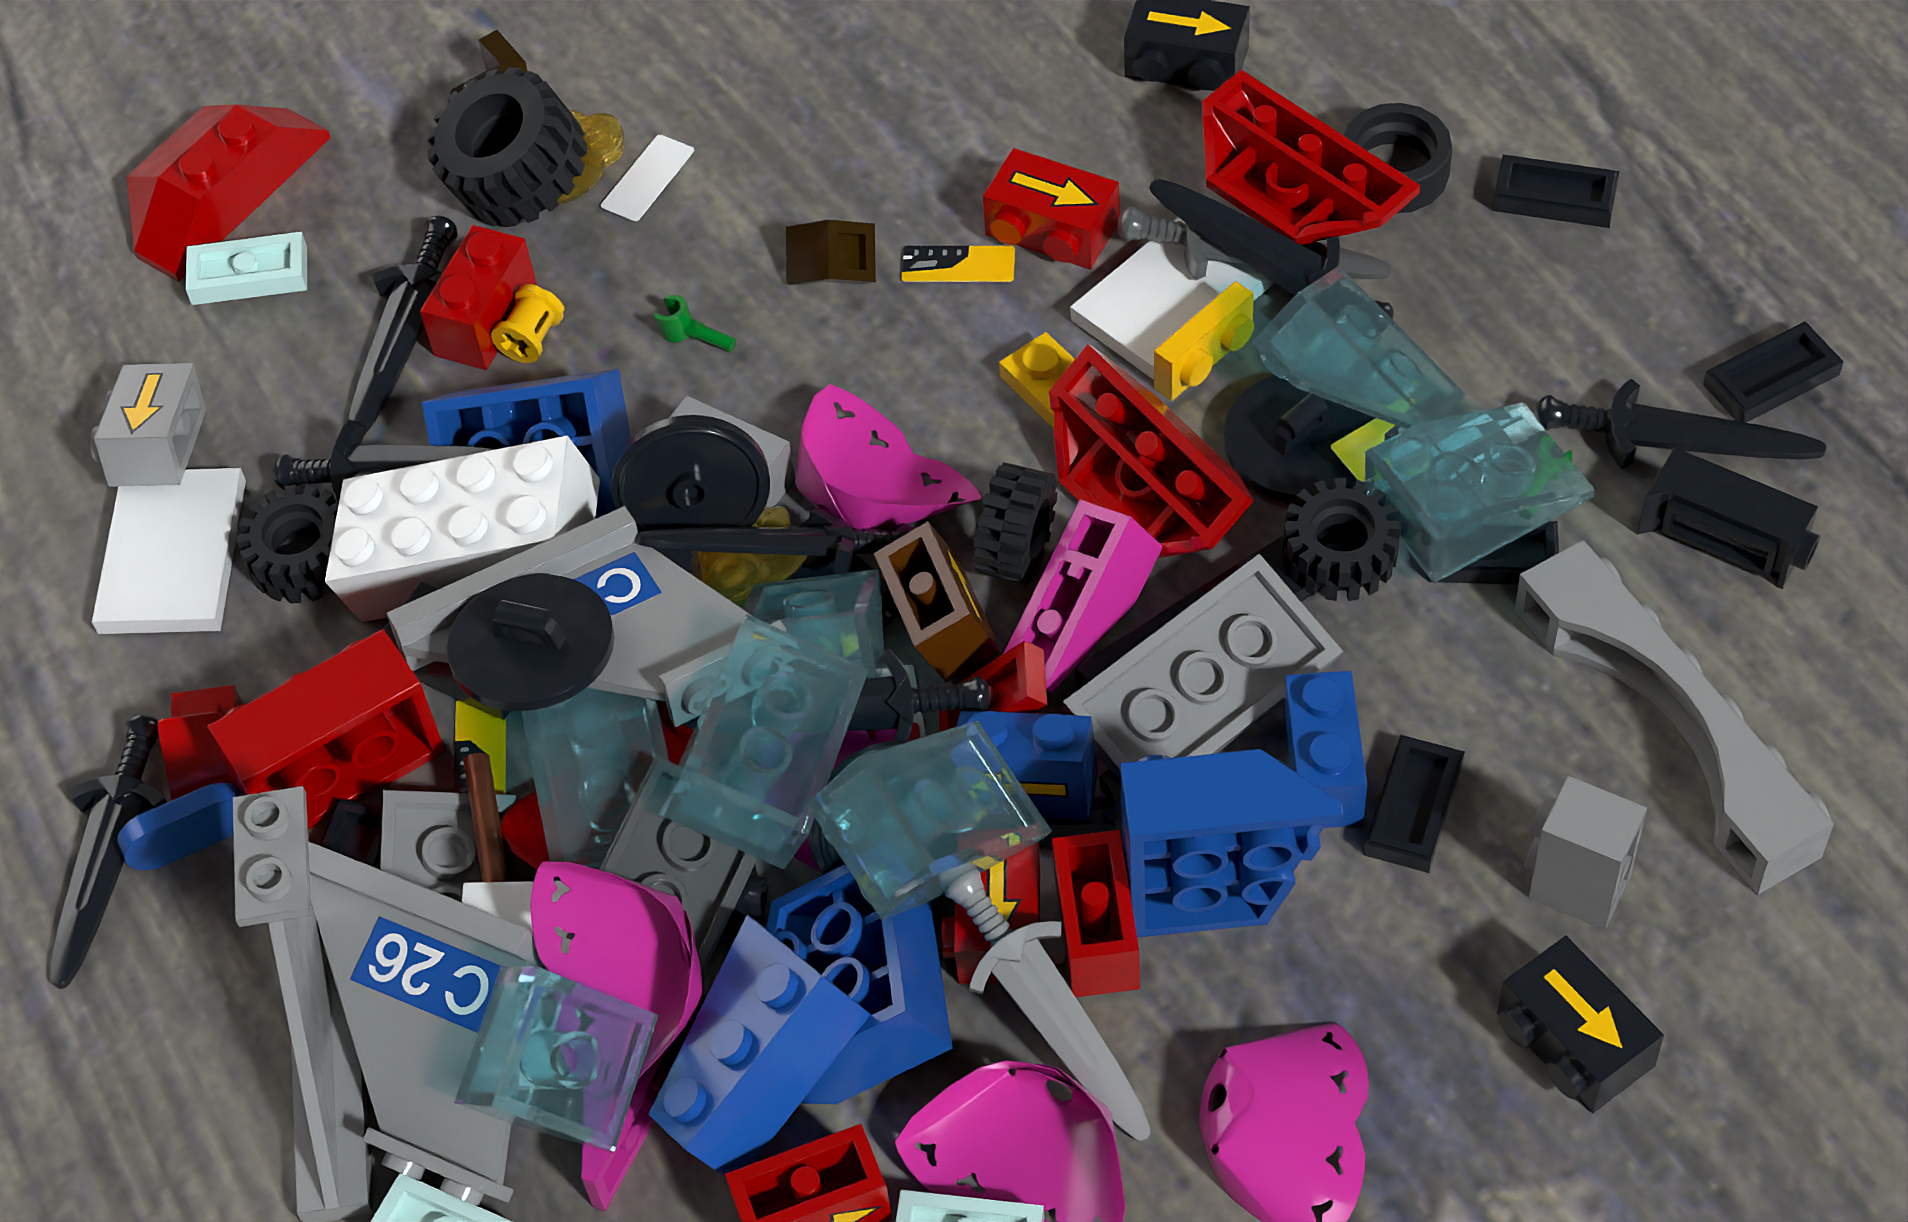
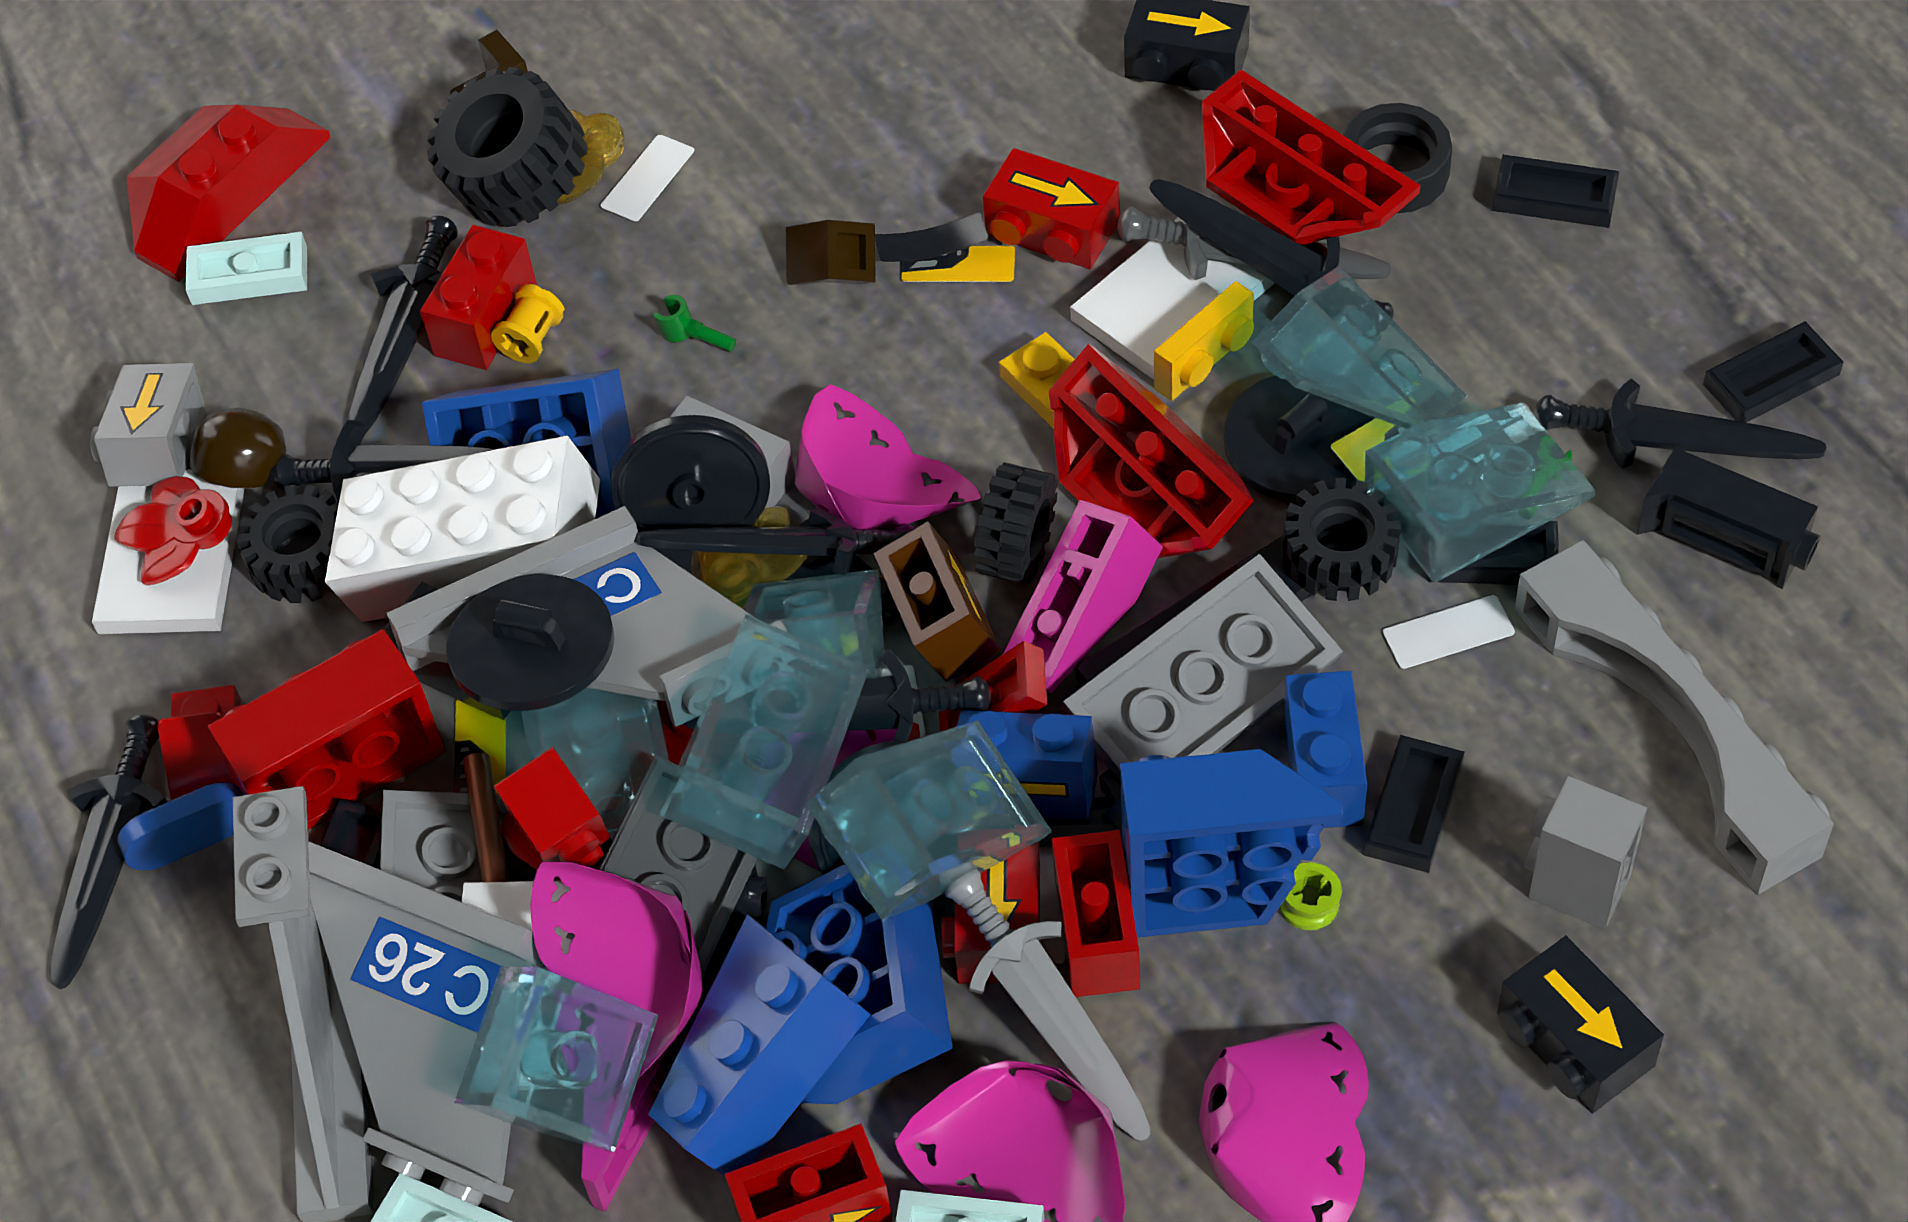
none -> red plate [114,476,232,586]
none -> dark brown hair [189,407,287,488]
none -> red brick [494,747,612,881]
none -> black sticker [875,213,988,262]
none -> lime bush [1279,862,1342,930]
none -> white sticker [1383,595,1515,669]

